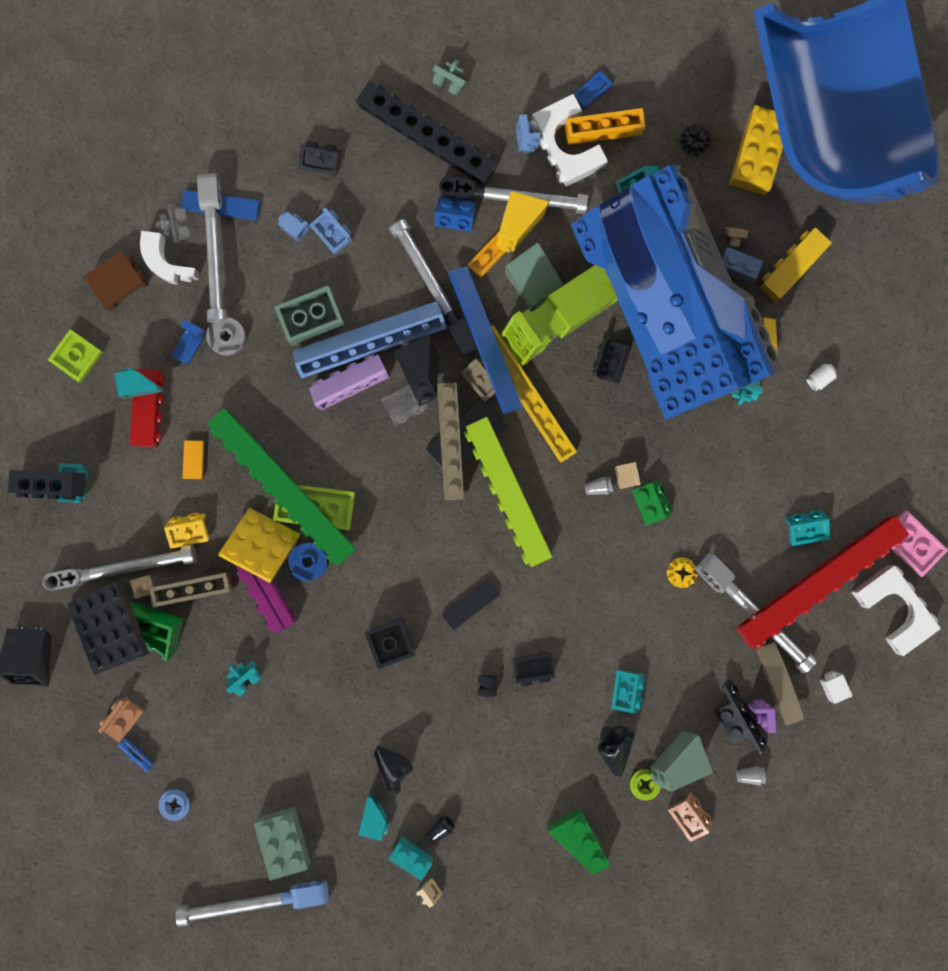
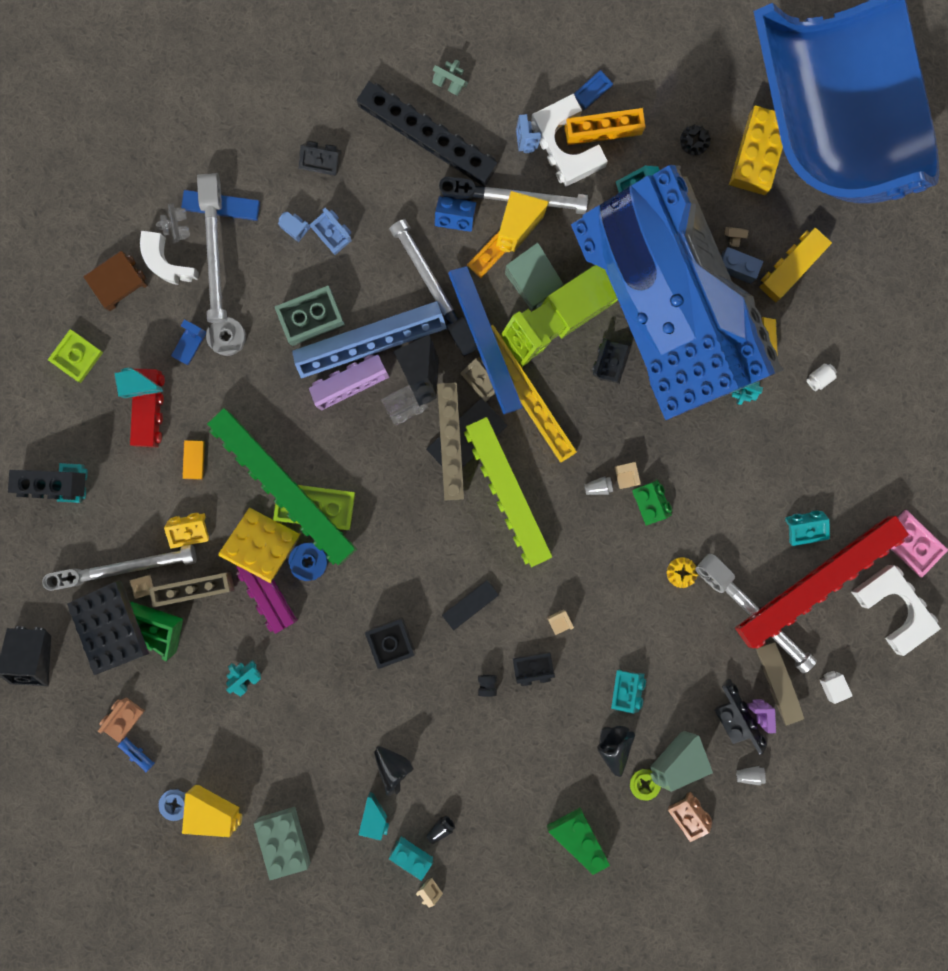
piece [176,879,330,927] -> none
none -> yellow slope [182,785,242,837]
none -> tan panel [547,609,574,635]

